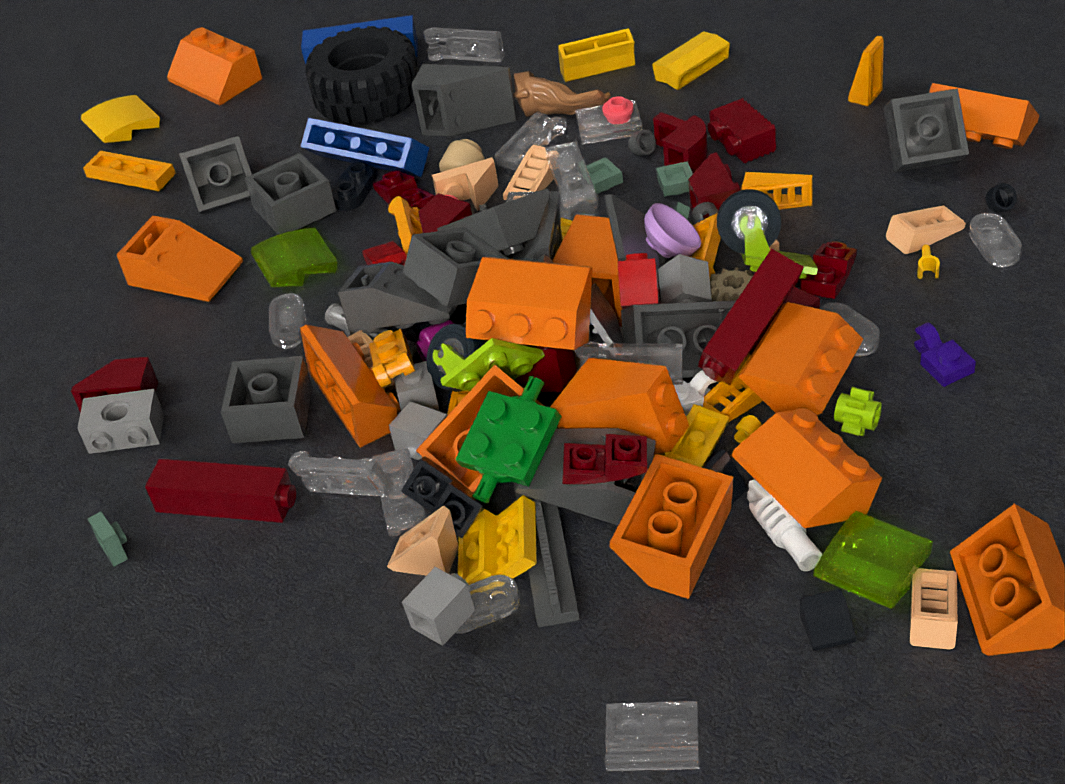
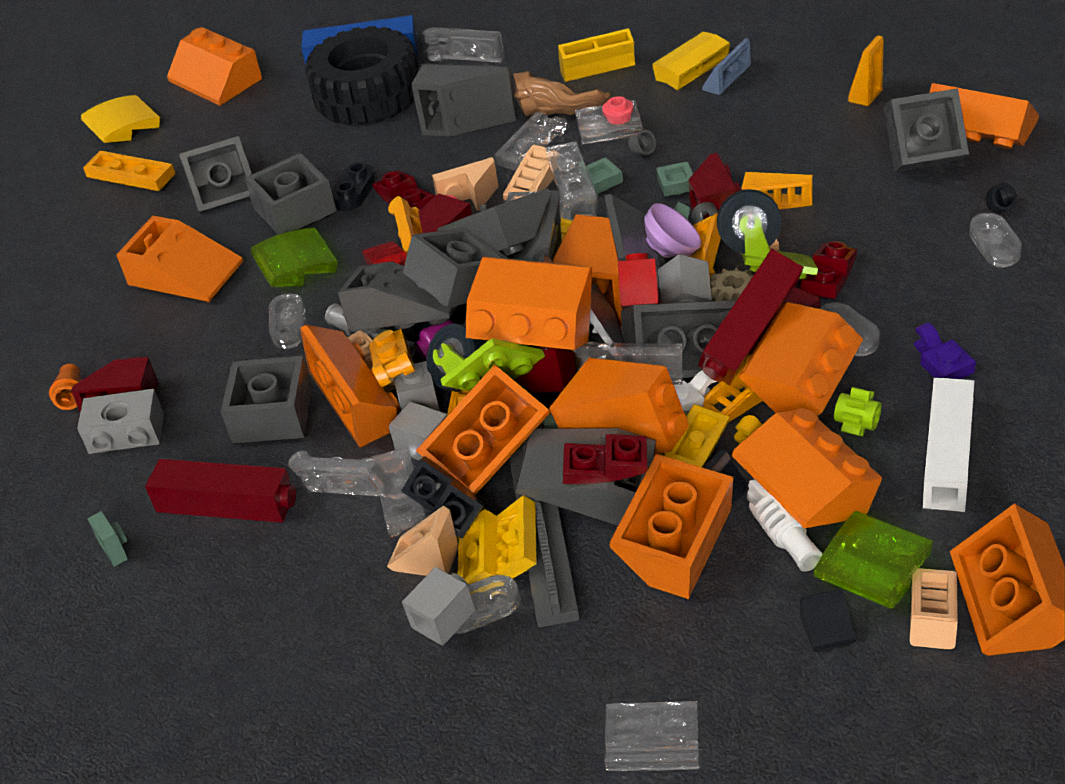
blue brick [301,118,429,177] -> none
tan head [439,139,485,172] -> none
green plate [455,376,562,503] -> none
dark red brick [653,112,708,173] -> none
dark red brick [708,98,776,164] -> none
light nougat slope [886,205,966,254] -> none
yellow hand [917,244,940,279] -> none
none -> orange cone [49,364,82,410]
none -> sand blue slope [702,38,751,95]
none -> white brick [923,378,974,512]

